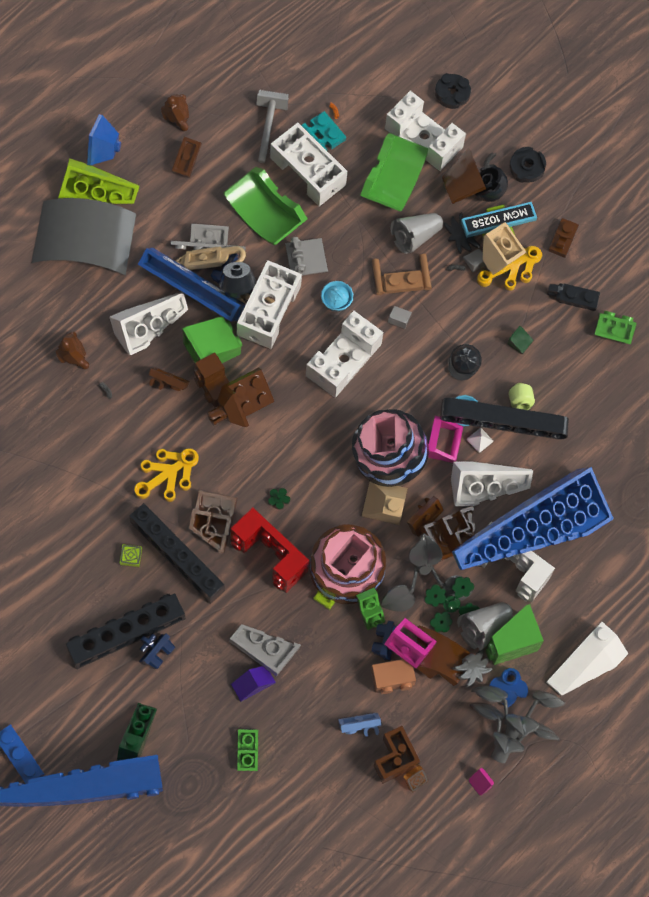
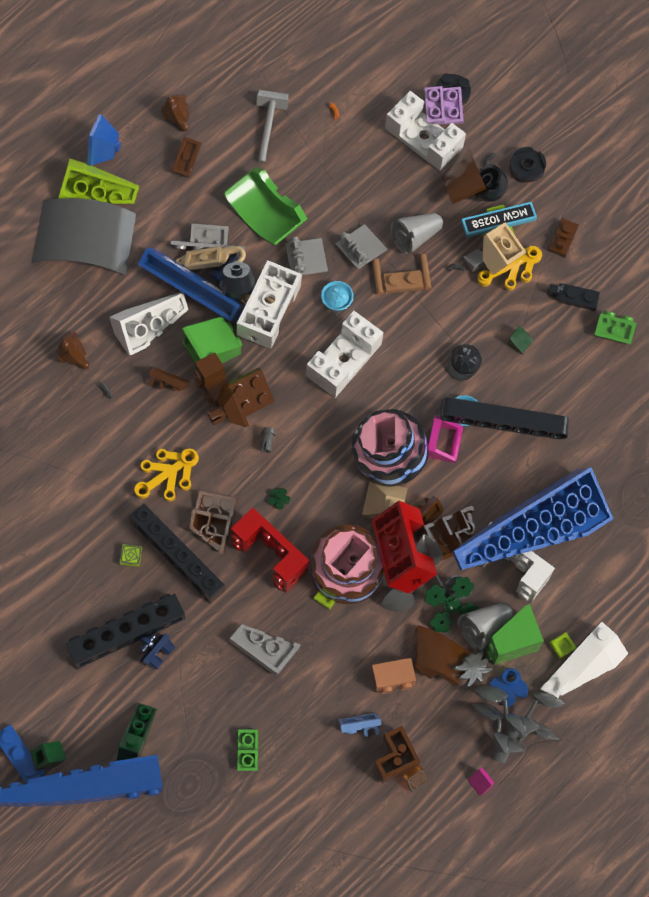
dark purple slope [231,666,276,702] -> none
white plate [270,123,347,206] -> none
teal plate [301,111,346,151] -> none
bright green slope [356,588,385,630] -> none
bright green panel [360,133,428,211] -> none
dark blue hips [372,621,397,661] -> none
dark pink tile [384,618,437,668] -> none
light grey slope [388,306,412,329] -> none
black piece [444,212,480,254] -> none
white wedge [451,462,533,506] -> none
white slope [467,428,493,453] -> none
yellowish green head [509,383,535,410] -> none
none -> dark green brick [30,741,67,771]
none -> dark grey pin [259,427,276,453]
none -> light grey hinge [336,224,387,269]
none -> red plate [371,500,437,594]
none -> lavender slope [425,86,464,124]
none -> white tile [540,678,567,698]
none -> lime tile [549,632,577,660]

